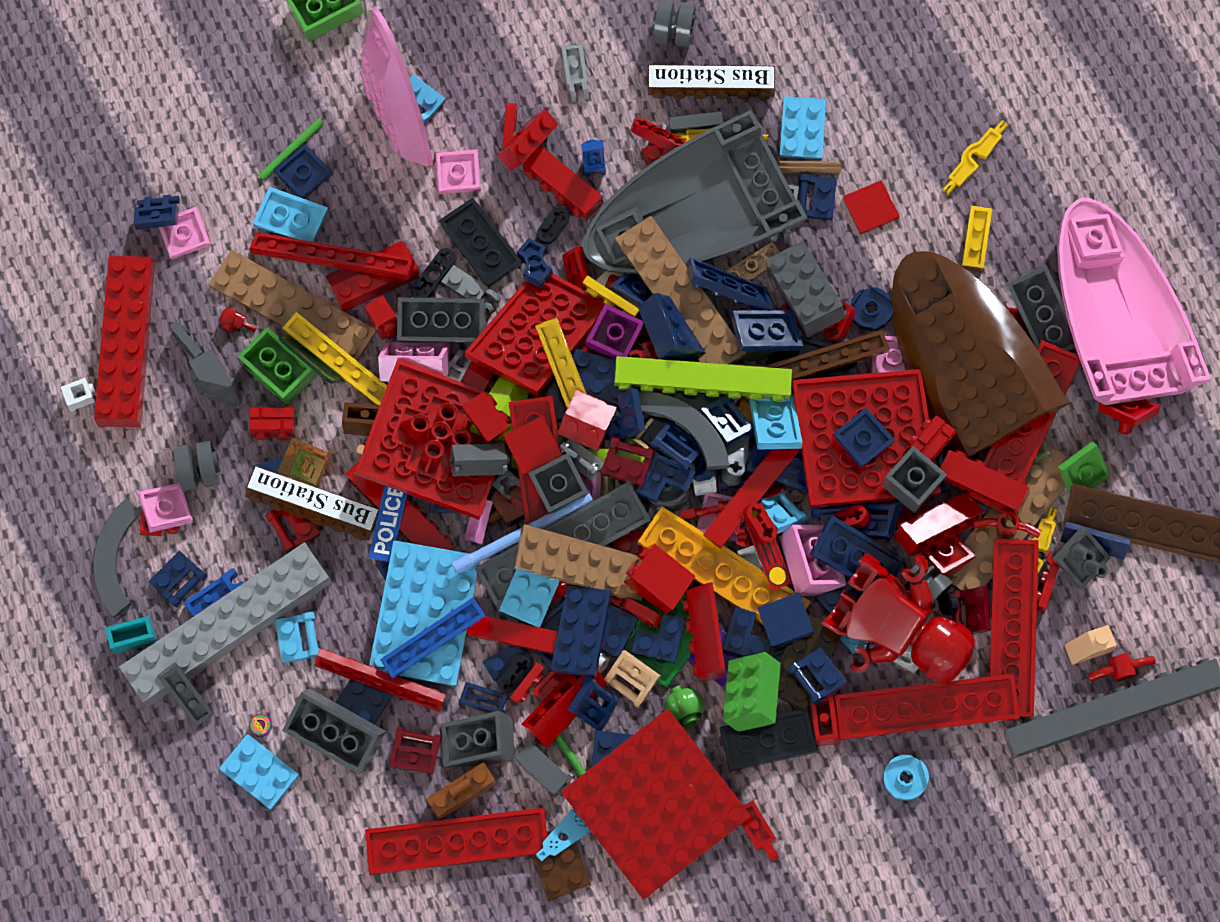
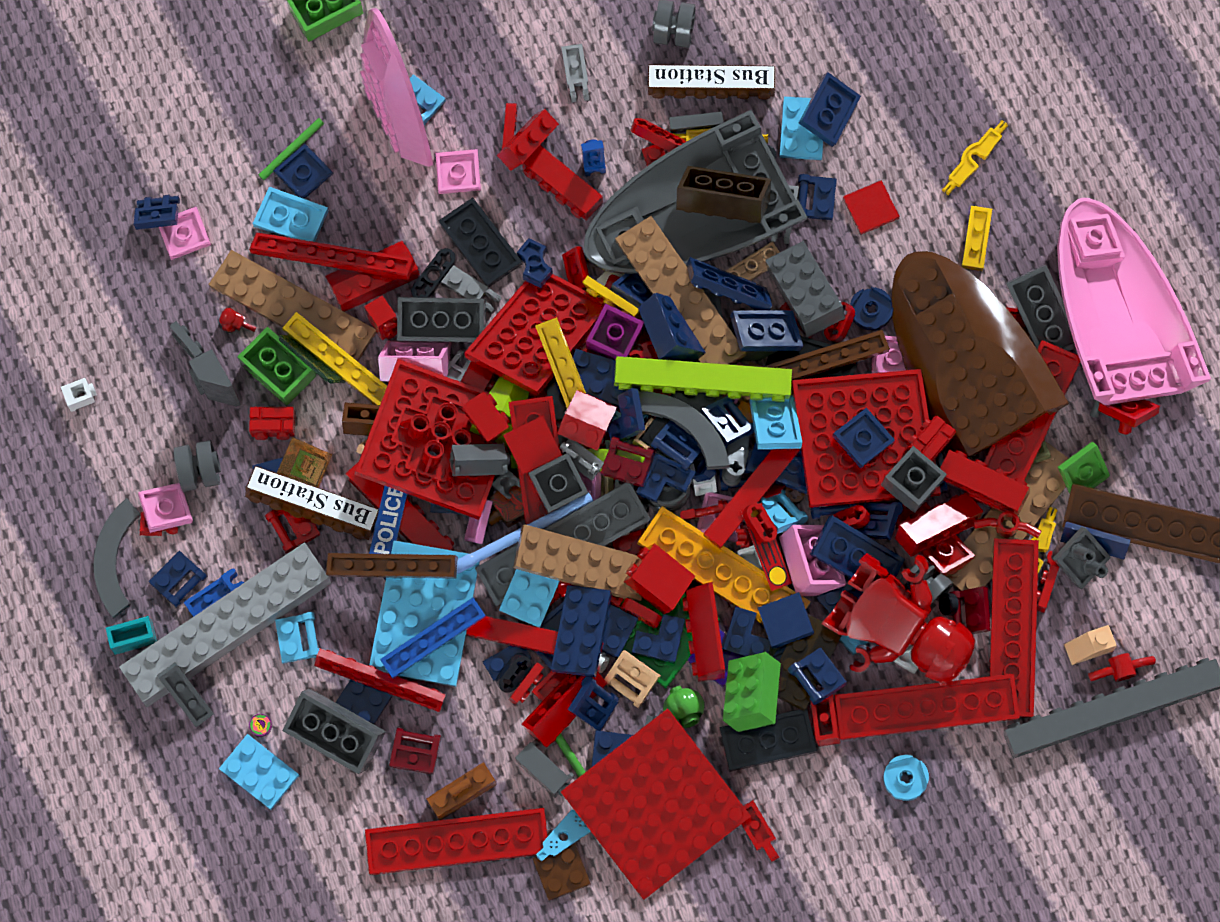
red brick [94,256,155,428] -> none
dark grey slope [441,711,515,768] -> none
dark blue tile [459,682,508,713] -> none
black beam [537,207,569,244] -> none
medium nougat axle [778,161,841,174] -> none
none -> reddish brown plate [326,553,458,579]
none -> dark brown brick [676,166,771,223]
none -> dark blue plate [798,72,861,147]

